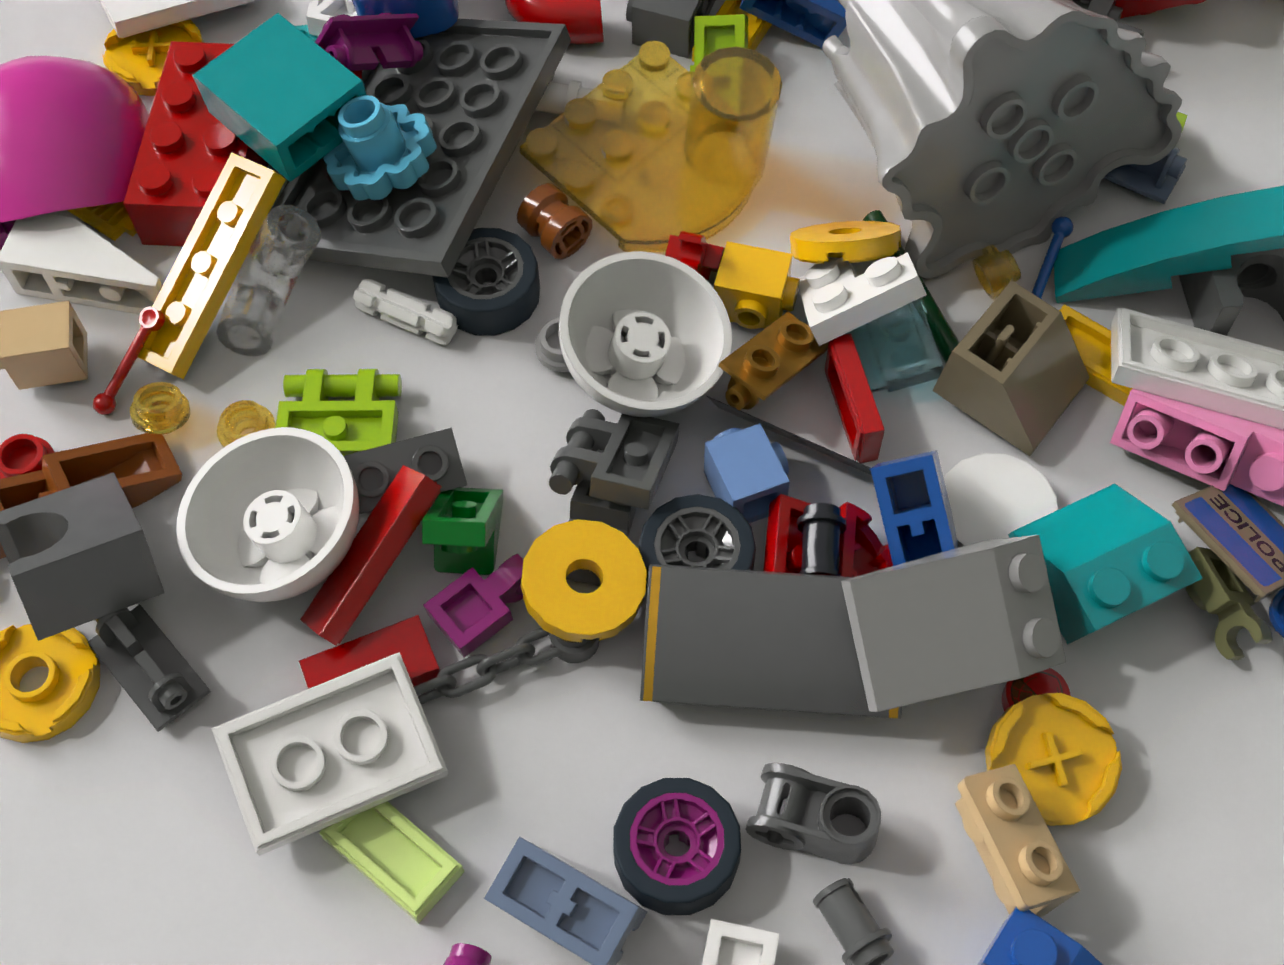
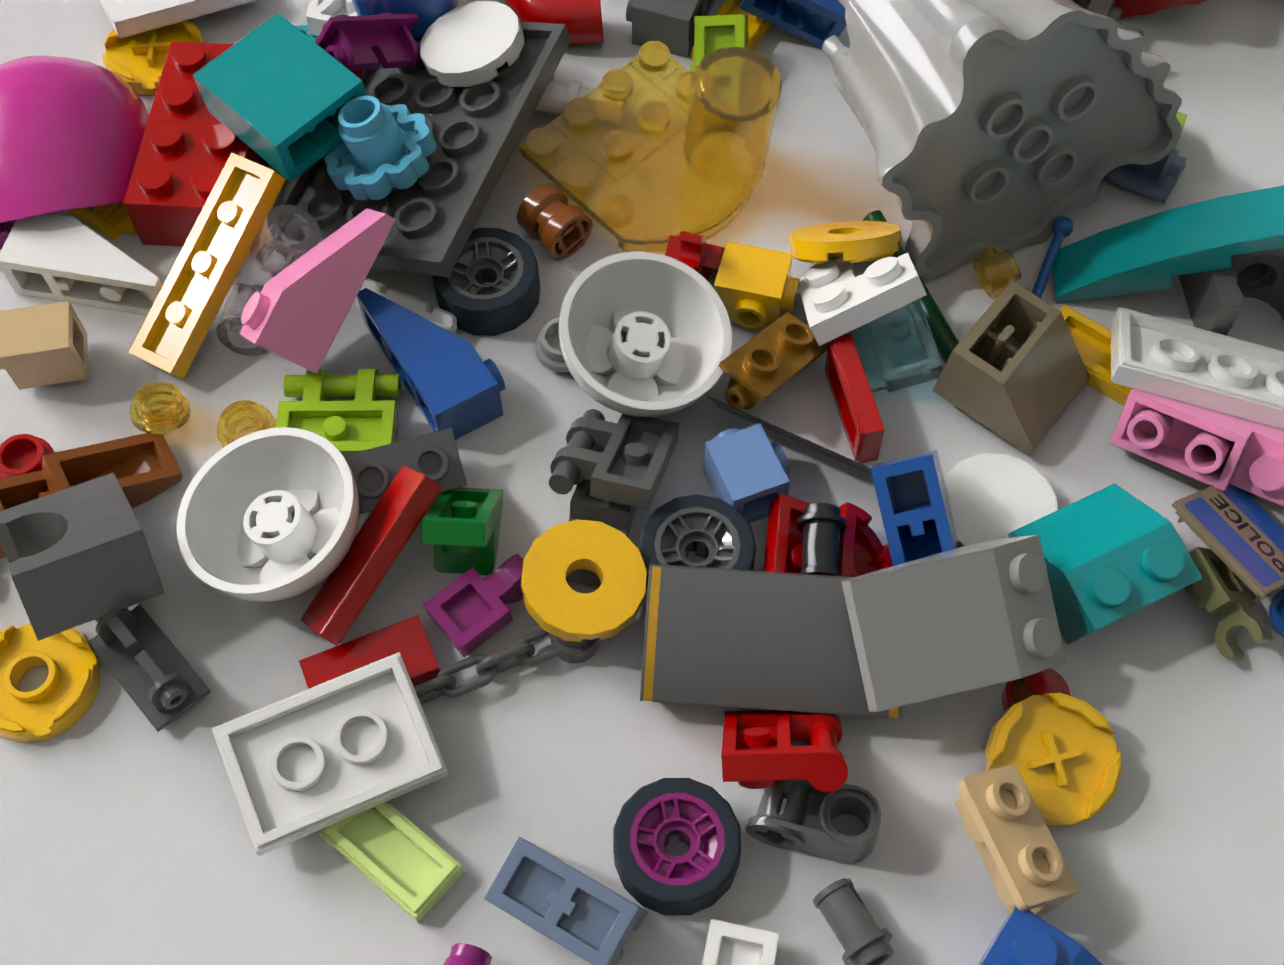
red hinge [92,306,165,415] -> none
none -> bright pink slope [240,208,396,374]
none -> blue slope [357,288,506,440]
none -> white tile [420,1,524,87]
none -> red plate [721,710,848,792]

